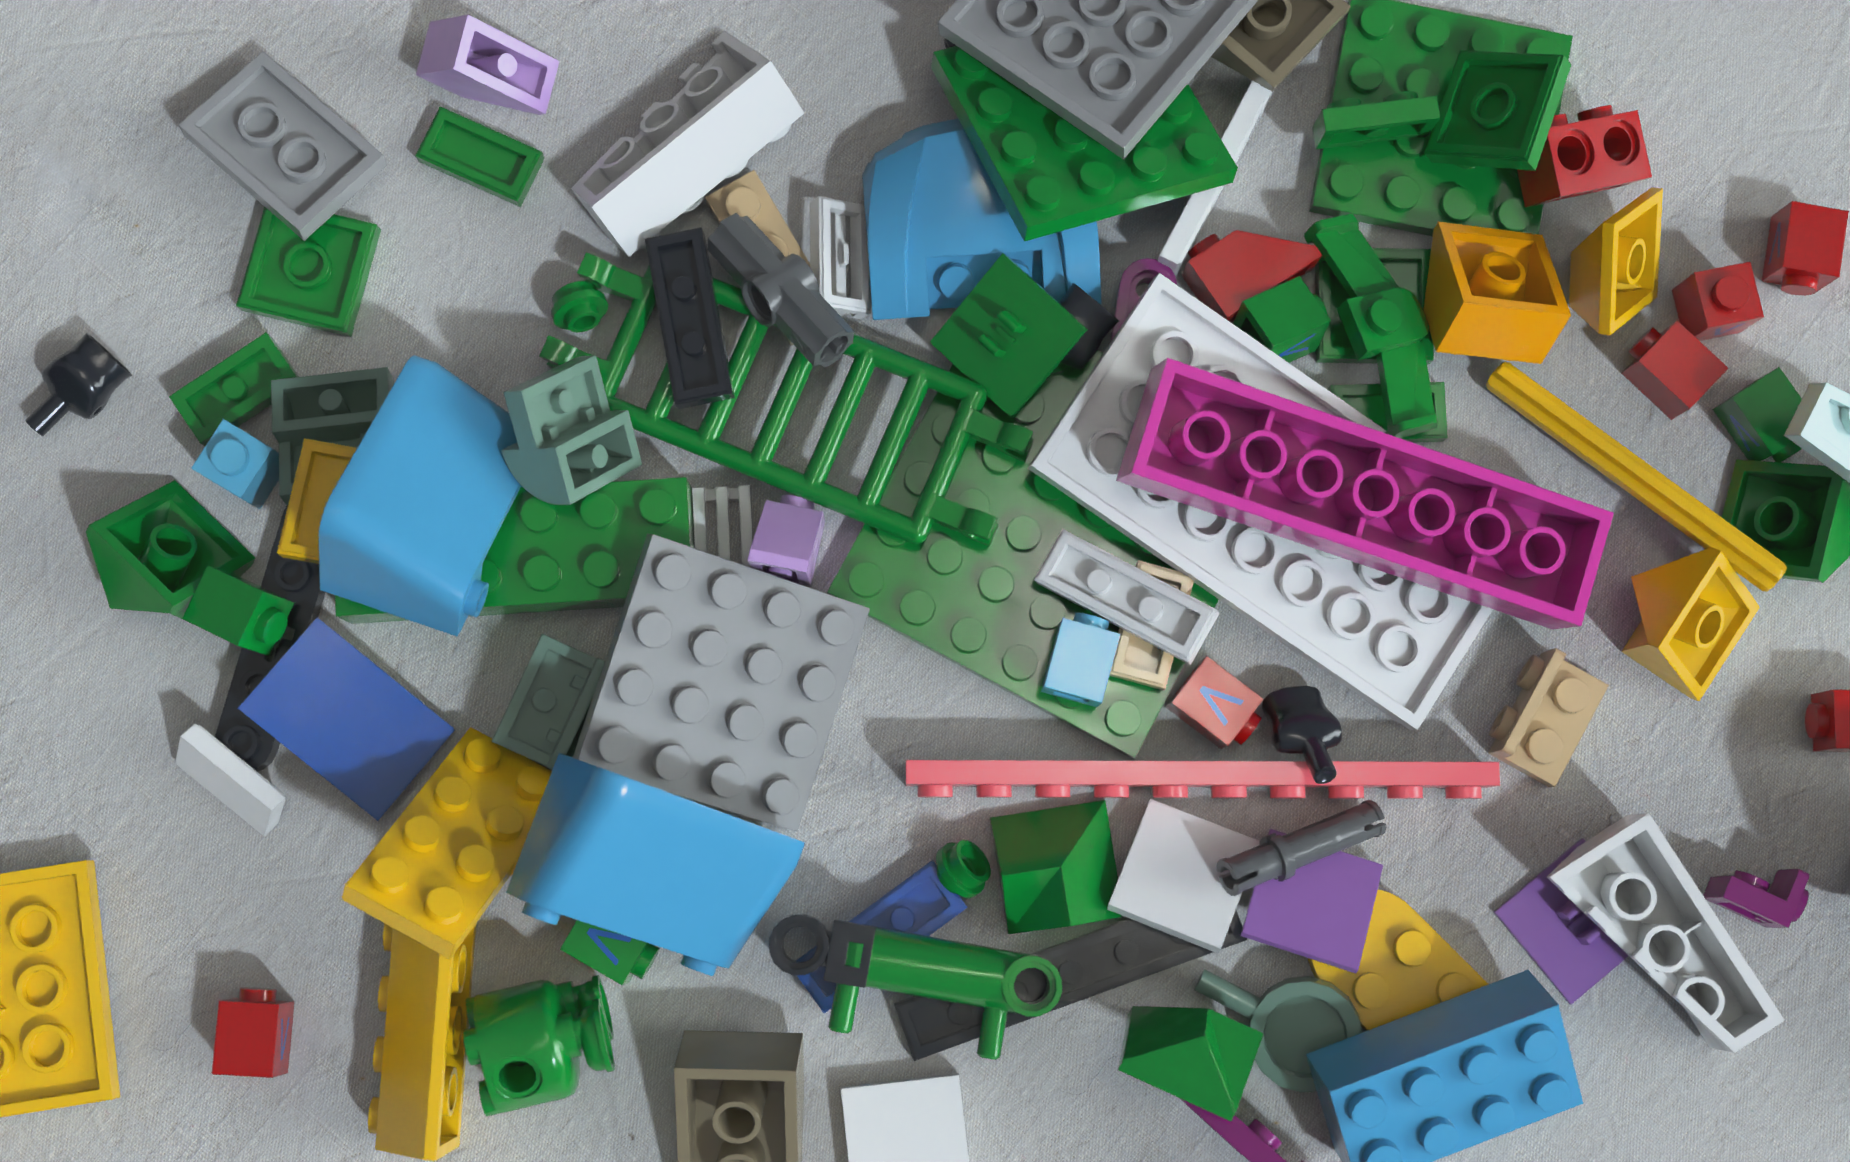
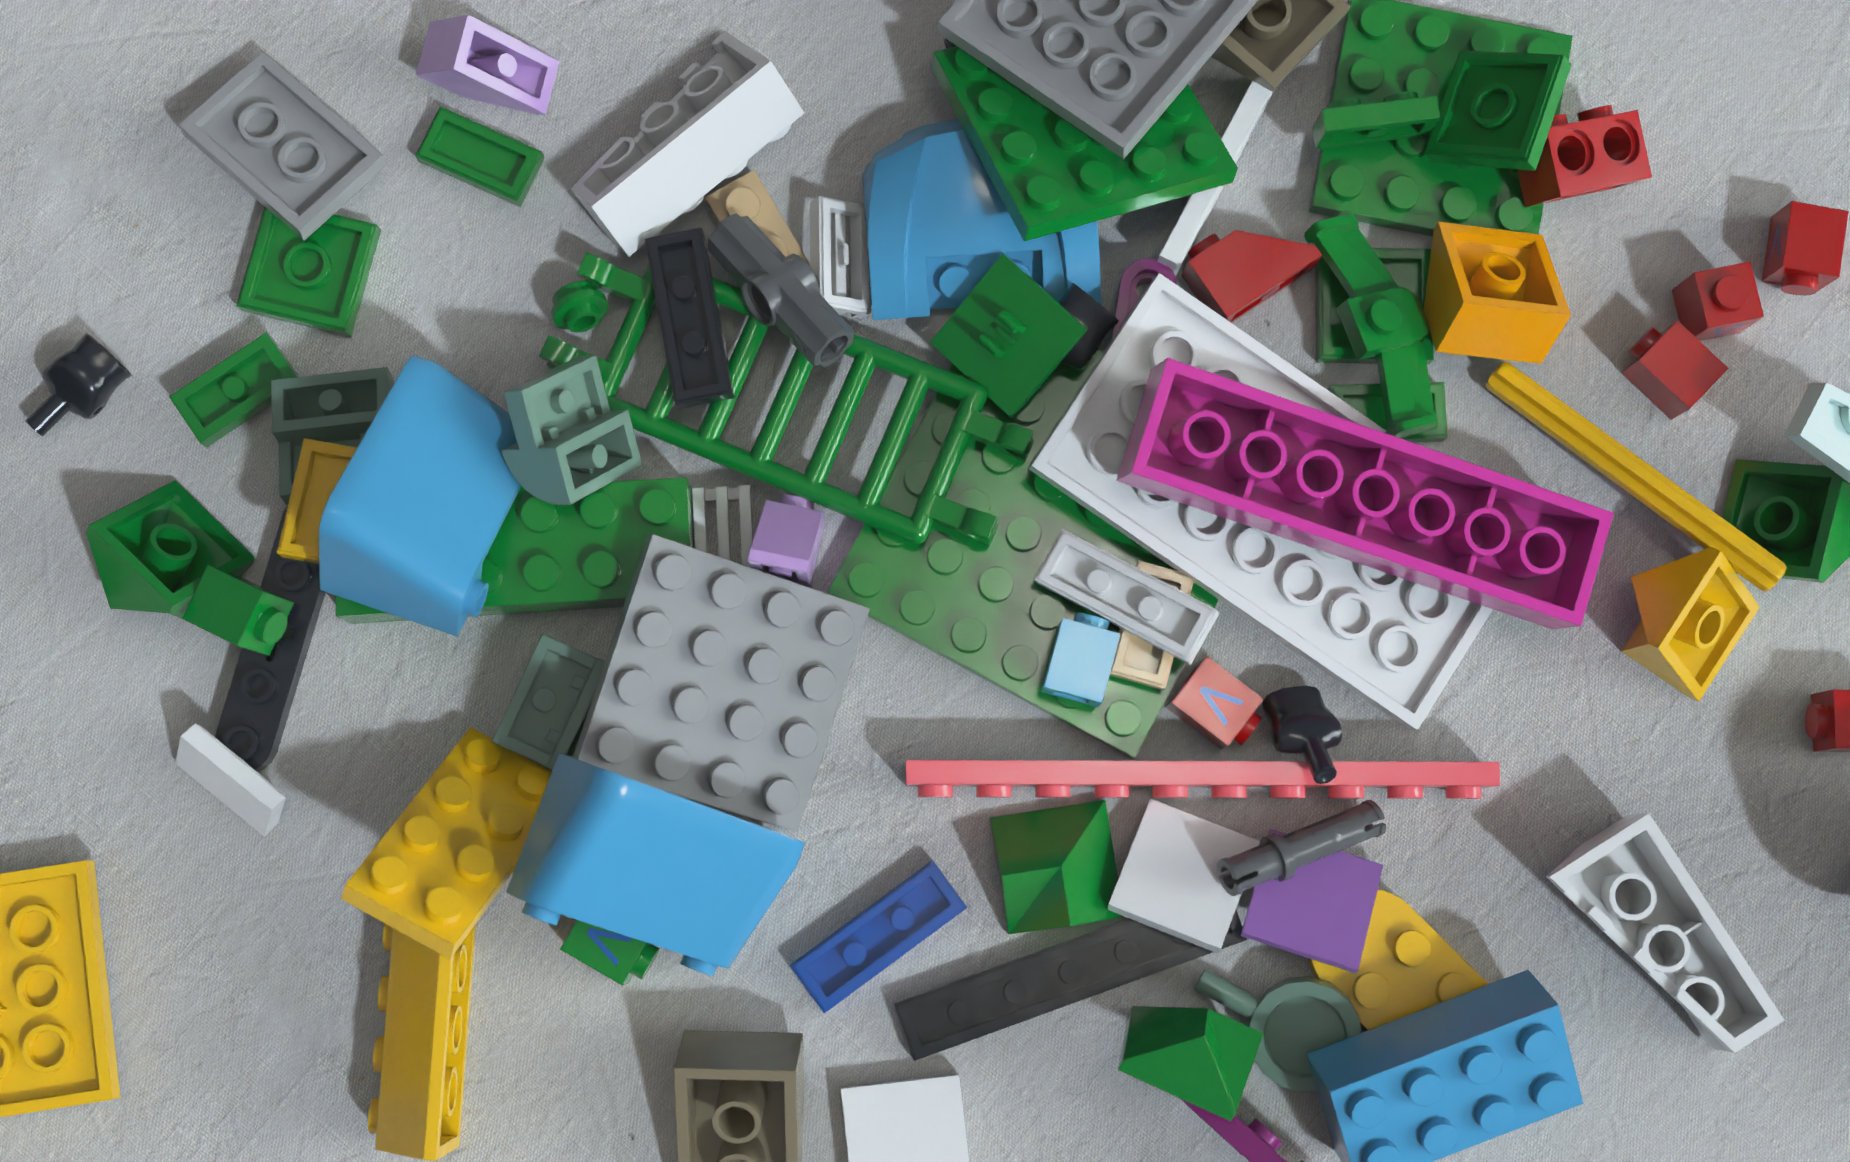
medium azure brick [191,419,279,509] -> none
red brick [212,987,295,1078] -> none
blue tile [238,617,455,821] -> none
green piece [463,975,615,1117] -> none
green piece [769,914,1062,1060] -> none
green plate [936,840,991,898] -> none
green brick [1233,276,1331,363] -> none
tan bracket [1488,648,1609,787] -> none
medium lavender piece [1494,838,1629,1004] -> none
yellow slope [1569,187,1663,336] -> none
magenta bracket [1703,868,1810,928] -> none
green brick [1712,367,1802,462] -> none

